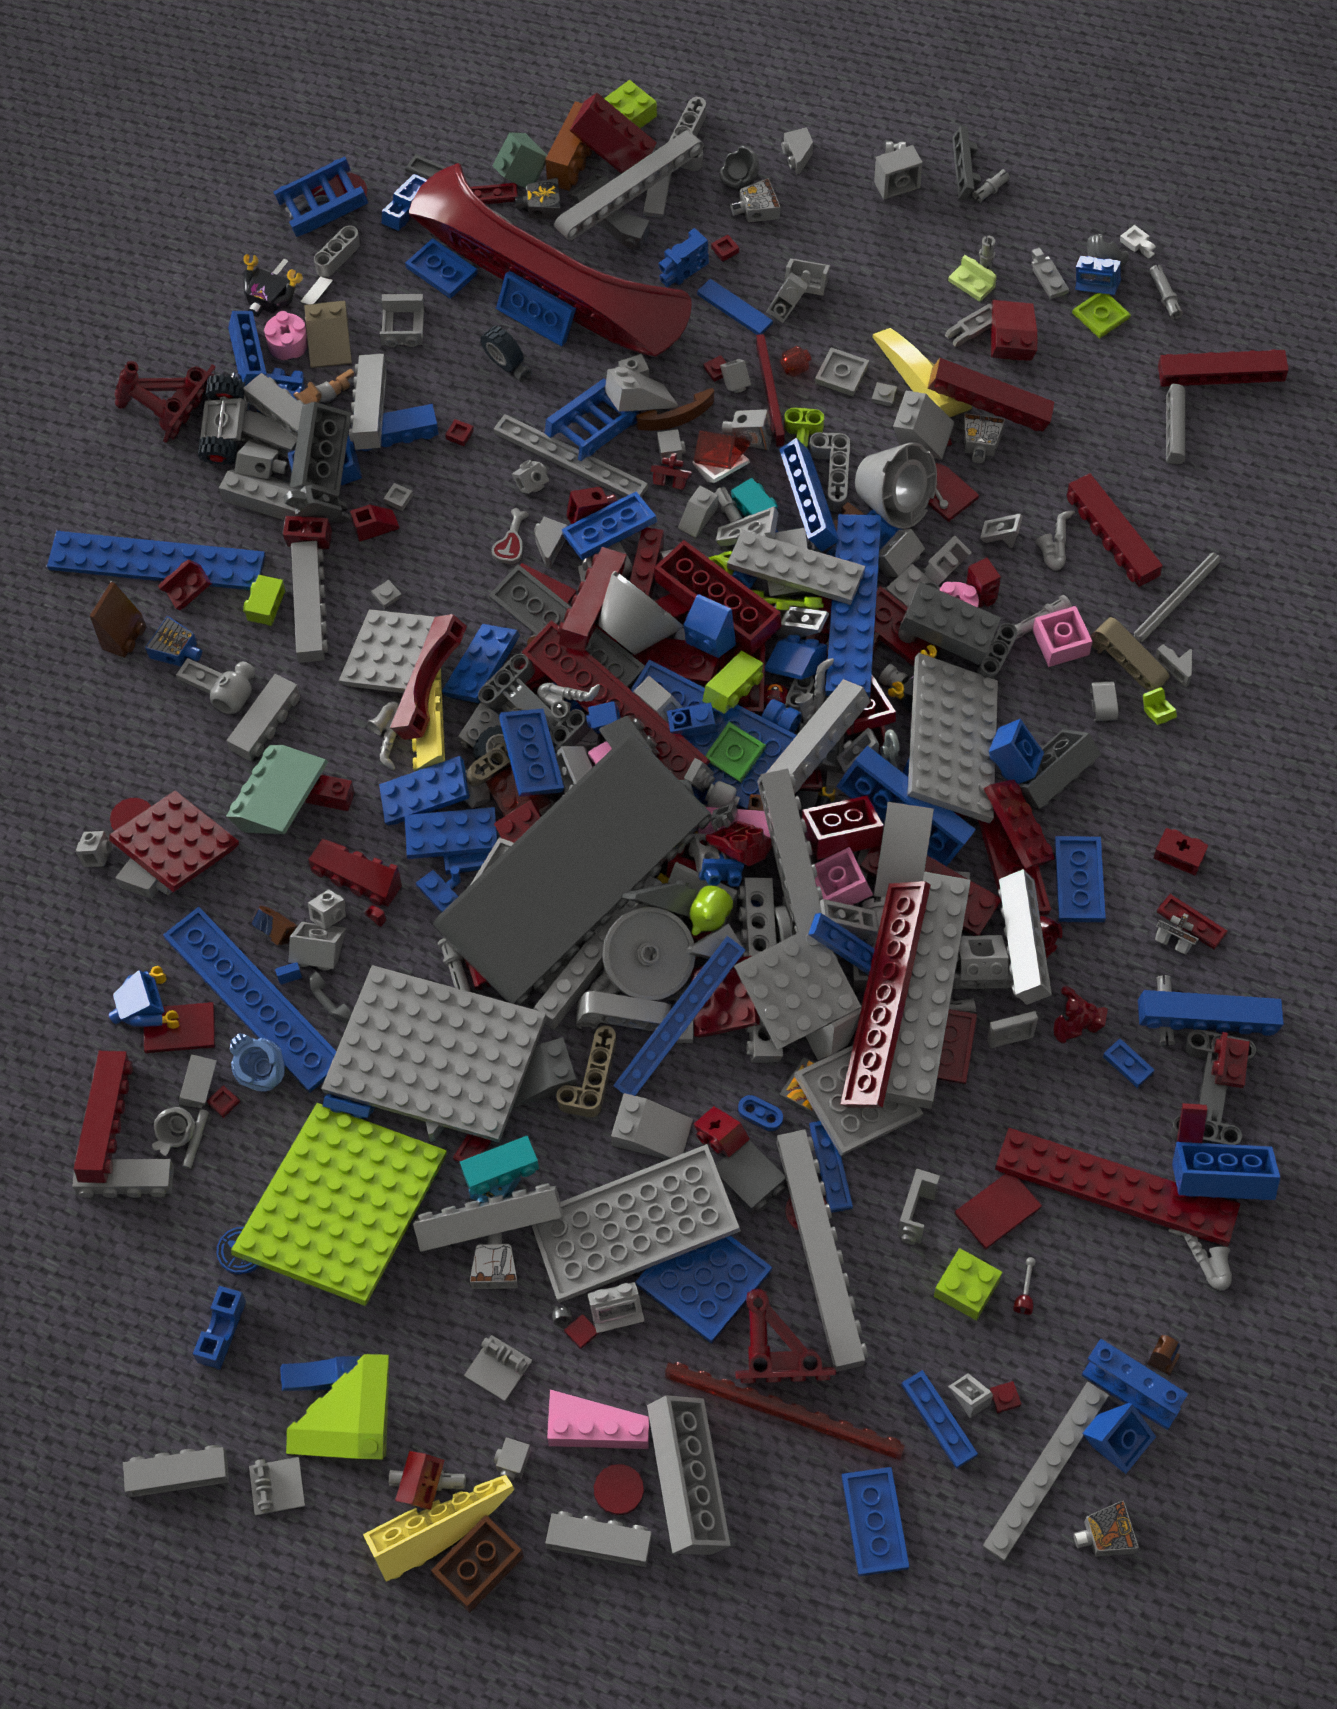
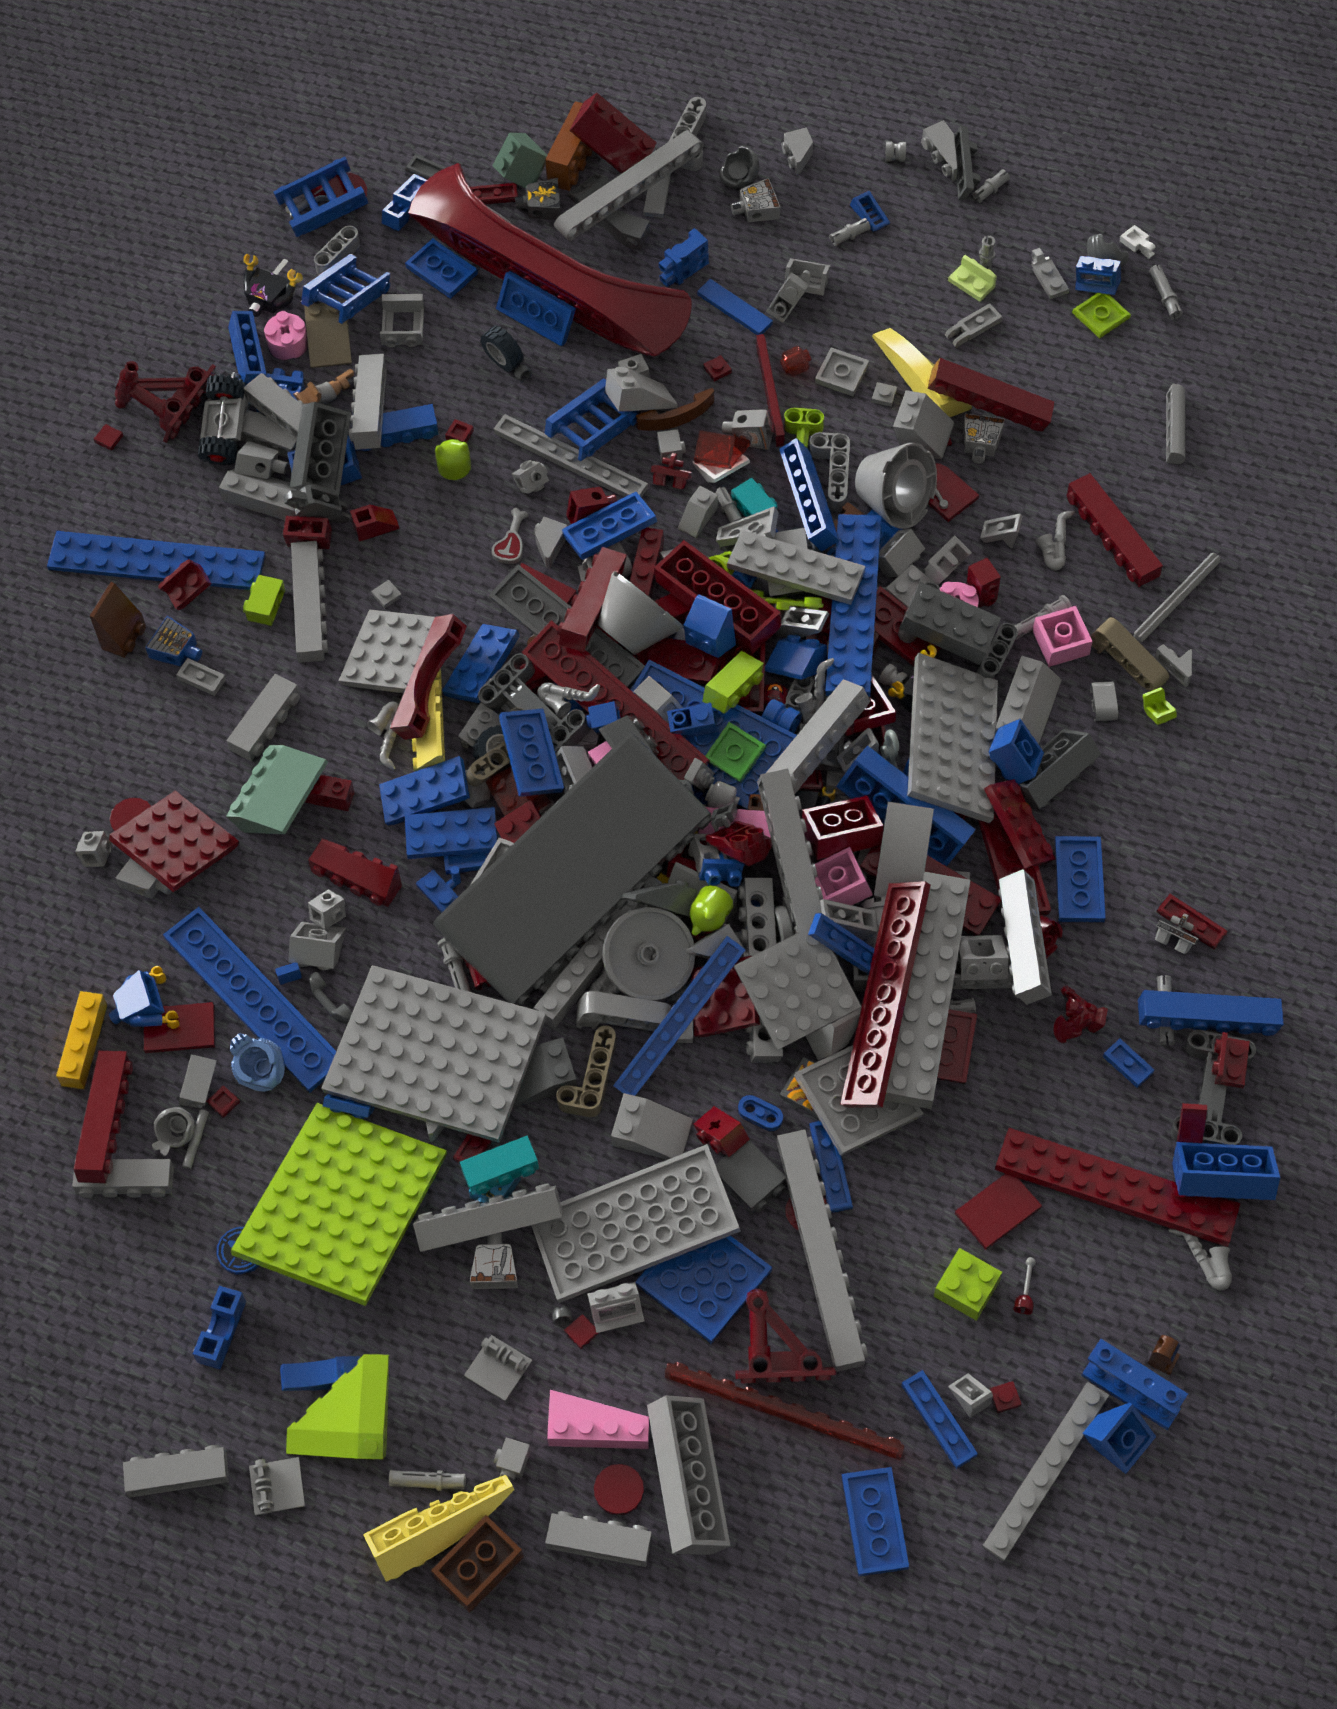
light grey piece [210,661,255,714] -> none
reddish brown leg [251,906,298,945] -> none
dark red tile [365,905,387,926] -> none
light grey plate [384,483,413,511] -> none
dark red hinge [395,1451,445,1510] -> none
light grey hinge [551,700,570,718] -> none
lime brick [604,80,657,128] -> none
dark red plate [711,235,739,262] -> none
light grey brick [720,359,751,393] -> none
light grey brick [874,145,923,199] -> none
light grey panel [897,1169,940,1245] -> none
light grey tile [987,1011,1038,1048] -> none
dark red slope [991,300,1037,360] -> none
torso [1073,1501,1139,1557] -> none
dark red brick [1153,828,1209,876] -> none
dark red brick [1158,349,1288,387] -> none
none -> yellow brick [56,991,107,1089]
none -> dark red tile [94,424,124,451]
none -> blue fence [301,254,390,324]
none -> lime piece [435,439,471,480]
none -> light grey pin [829,218,870,246]
none -> blue slope [850,191,890,232]
none -> light grey slope [921,120,957,182]
none -> light grey slope [995,656,1062,745]

